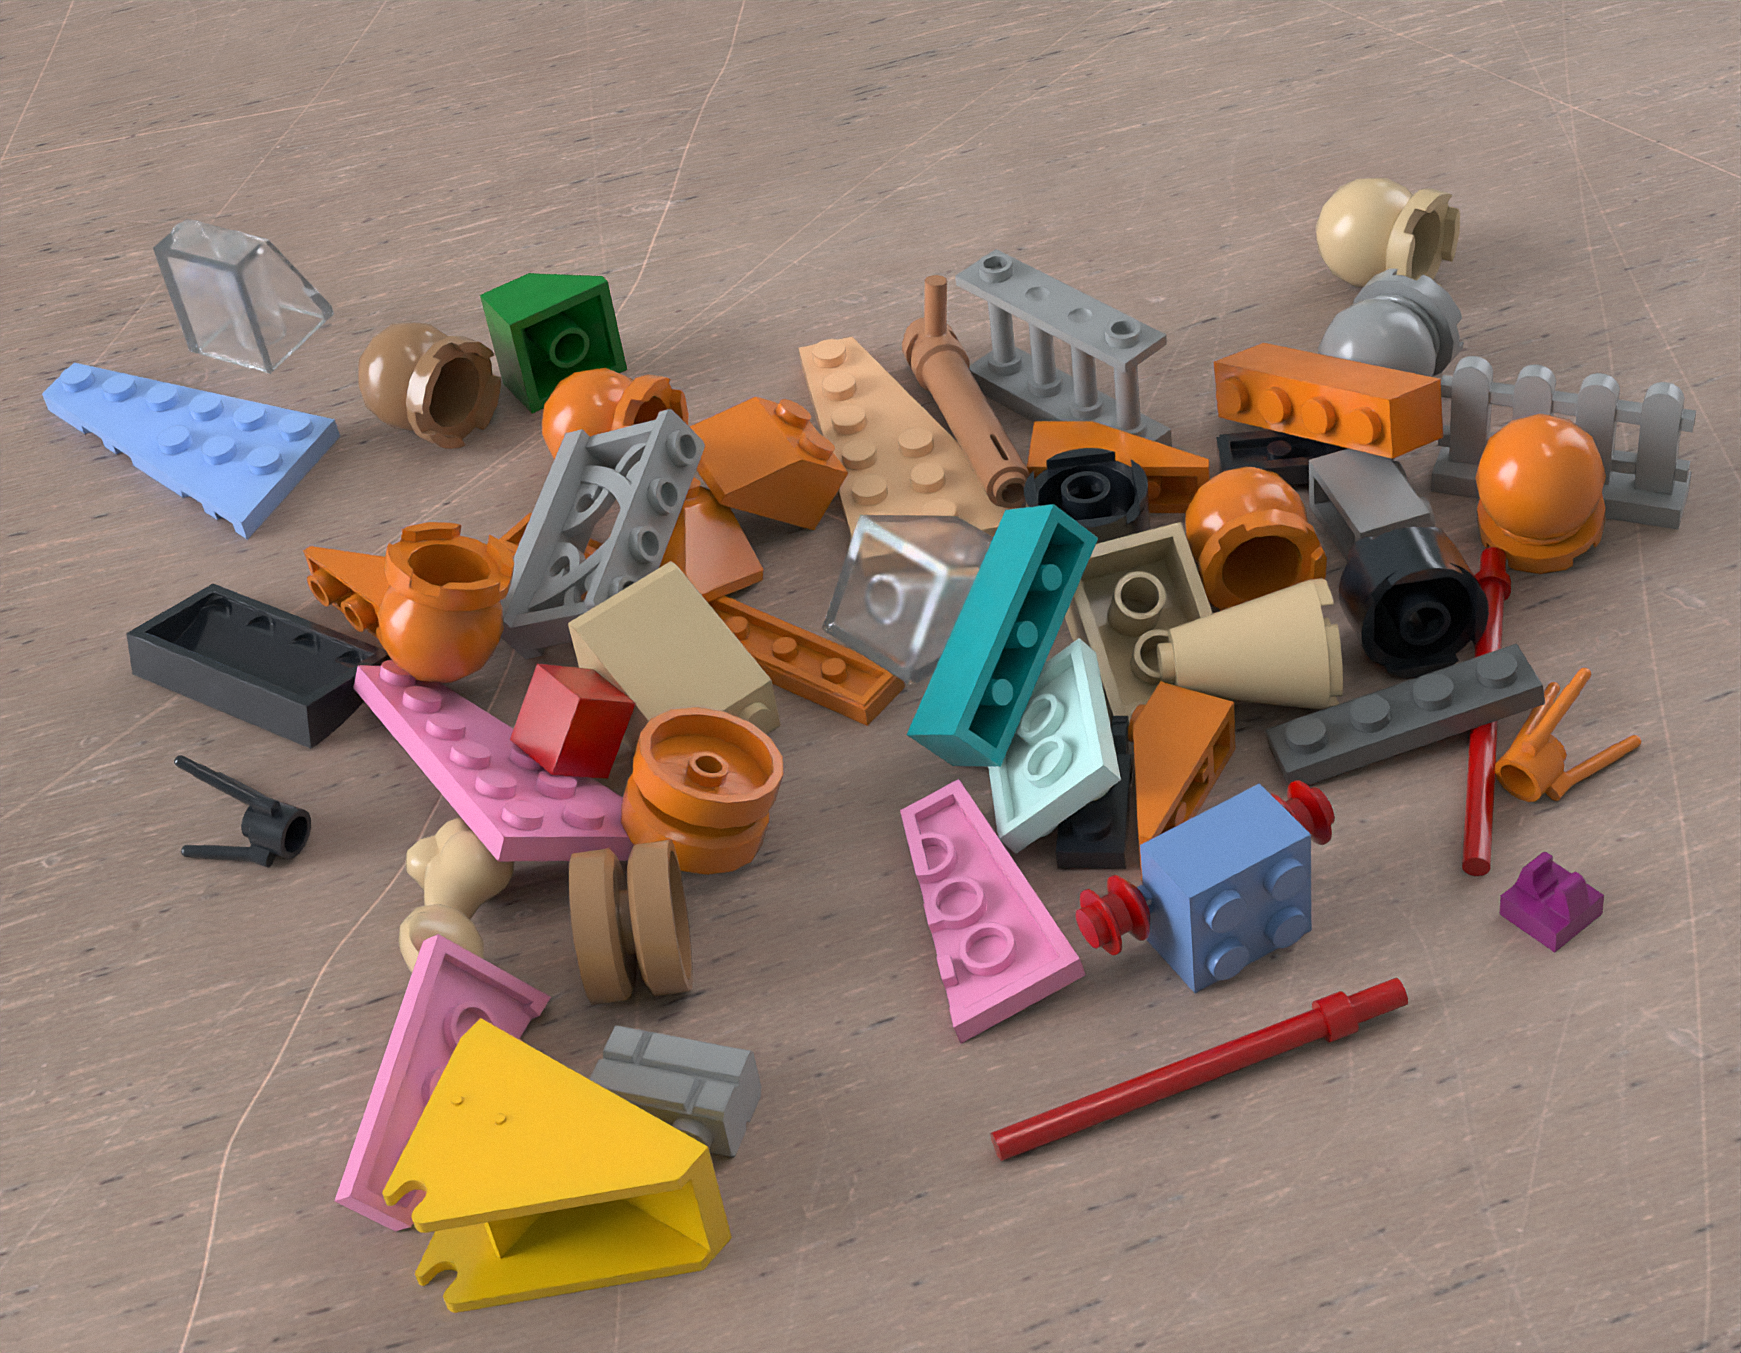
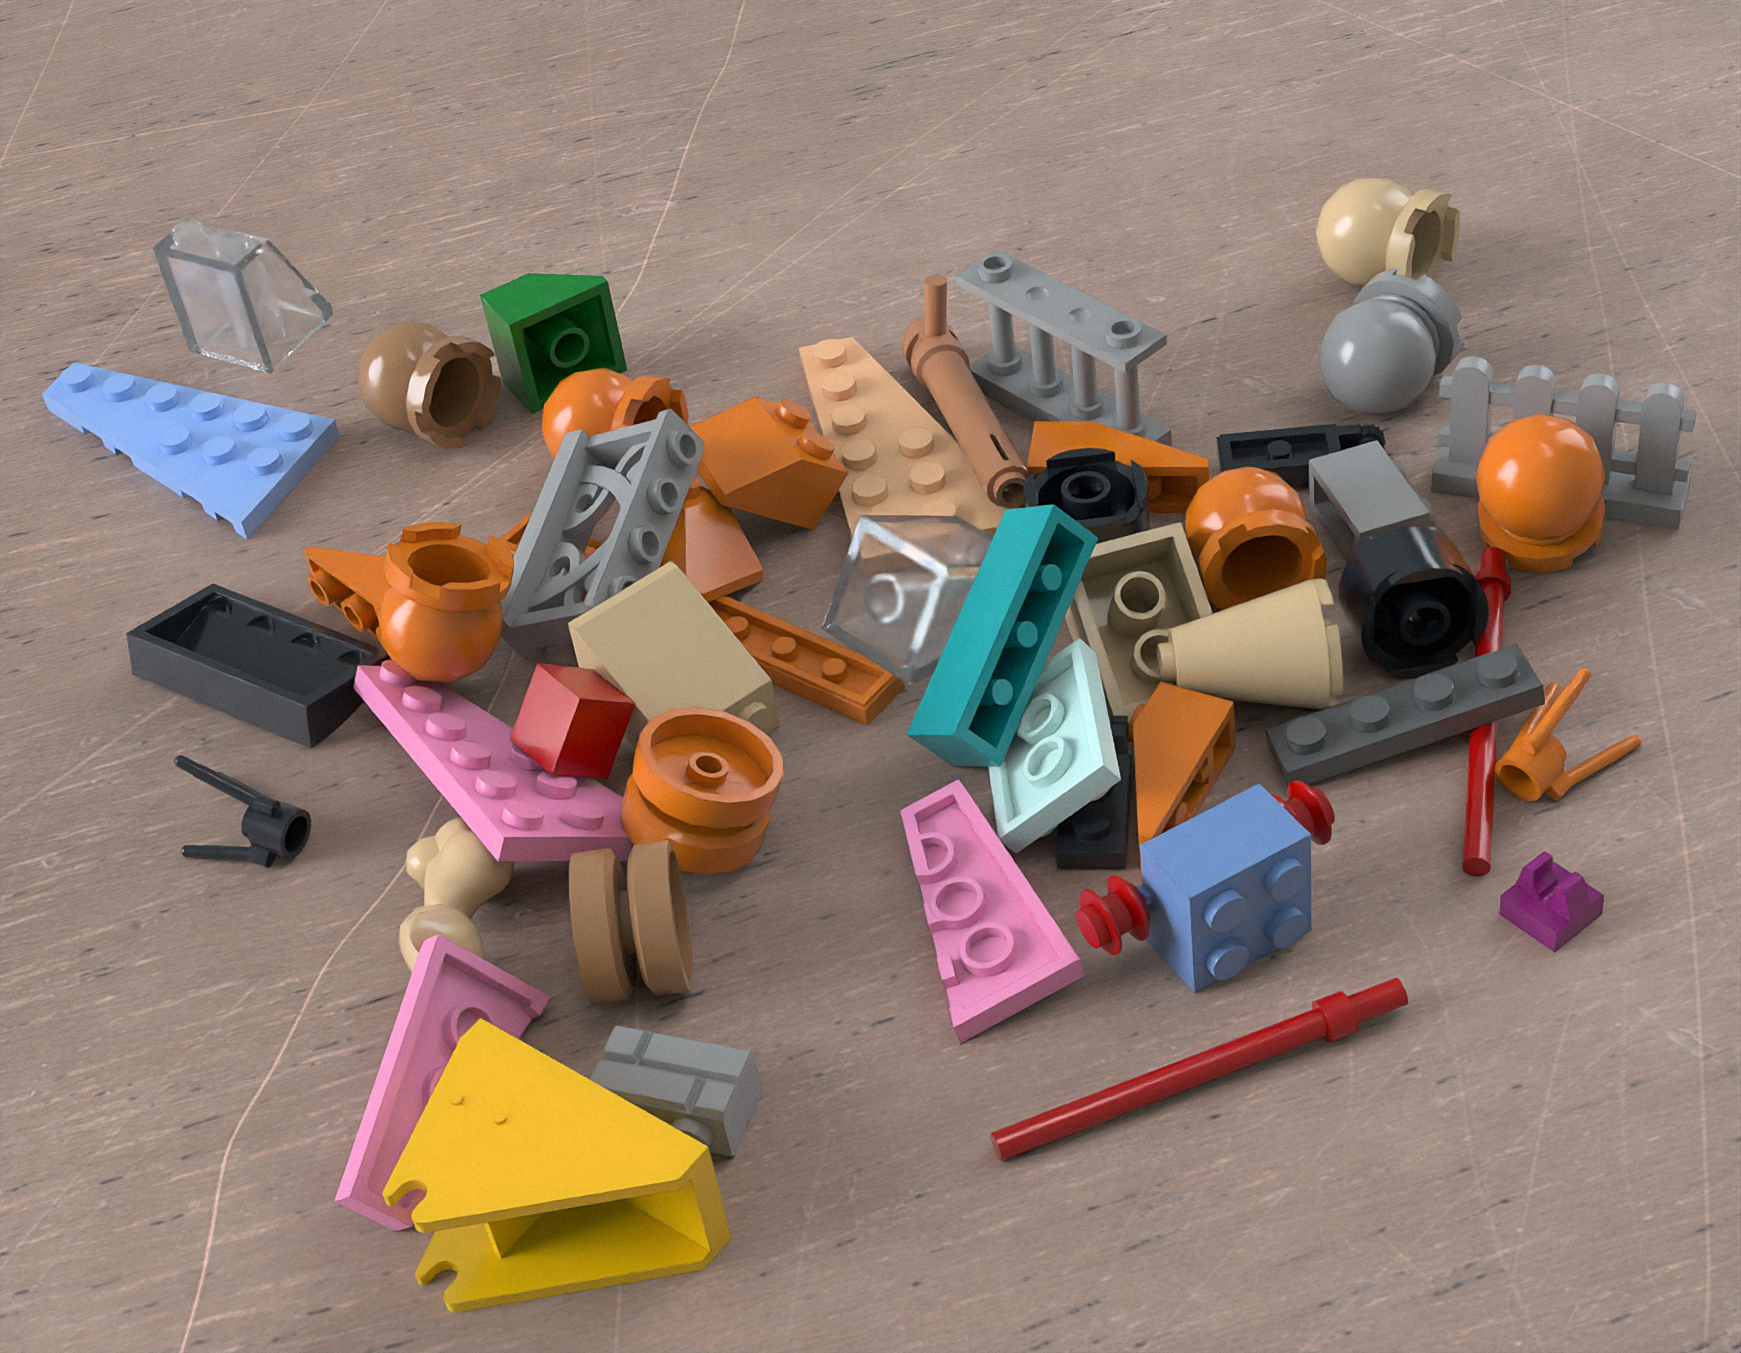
orange brick [1214,343,1443,459] -> none

